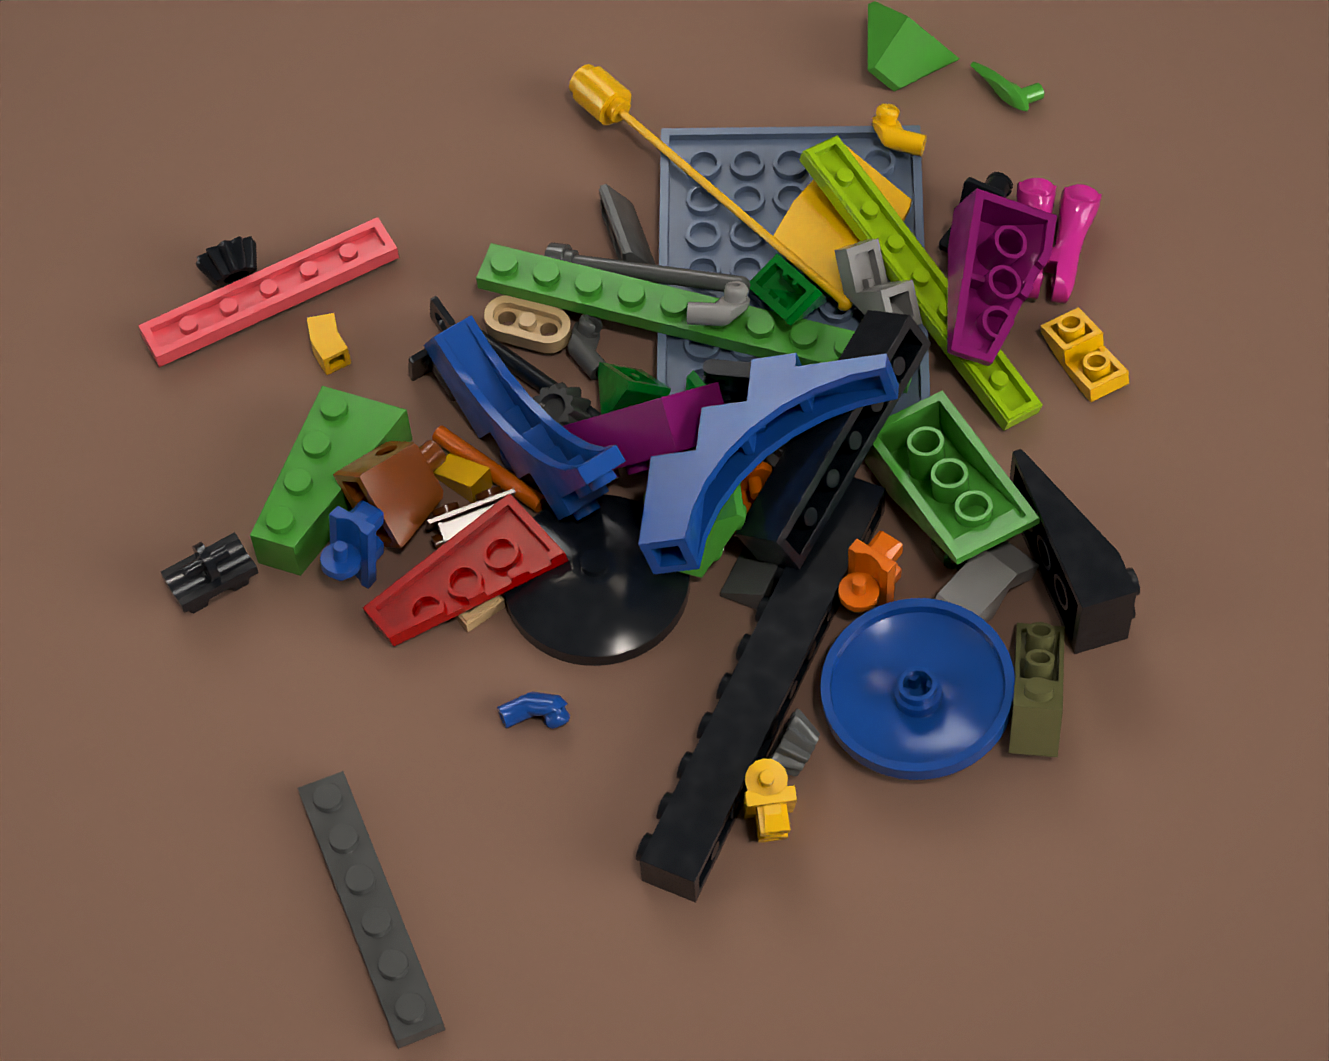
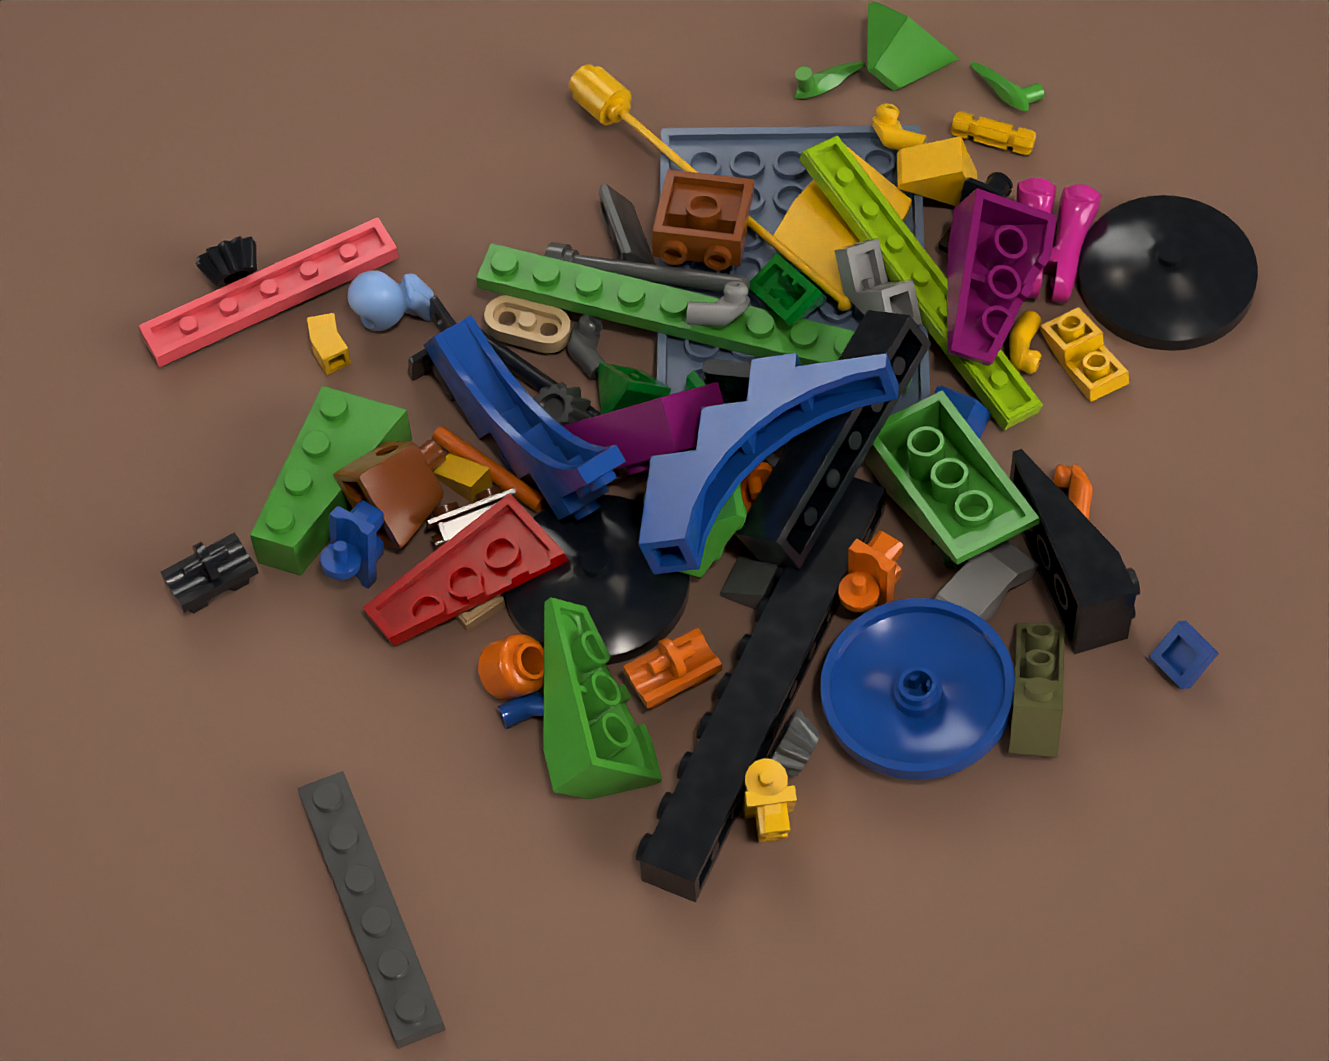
none -> light blue piece [347,270,434,332]
none -> orange head [478,633,544,701]
none -> bright green wedge [543,597,662,800]
none -> orange hips [623,628,722,709]
none -> dark orange plate [652,169,755,270]
none -> bright green bar [794,61,866,99]
none -> yellow slope [897,136,978,206]
none -> blue slope [935,385,992,439]
none -> yellow axle [951,111,1036,155]
none -> yellow arm [1009,310,1042,374]
none -> orange arm [1053,464,1093,520]
none -> black dish [1077,195,1258,351]
none -> blue plate [1149,621,1219,689]

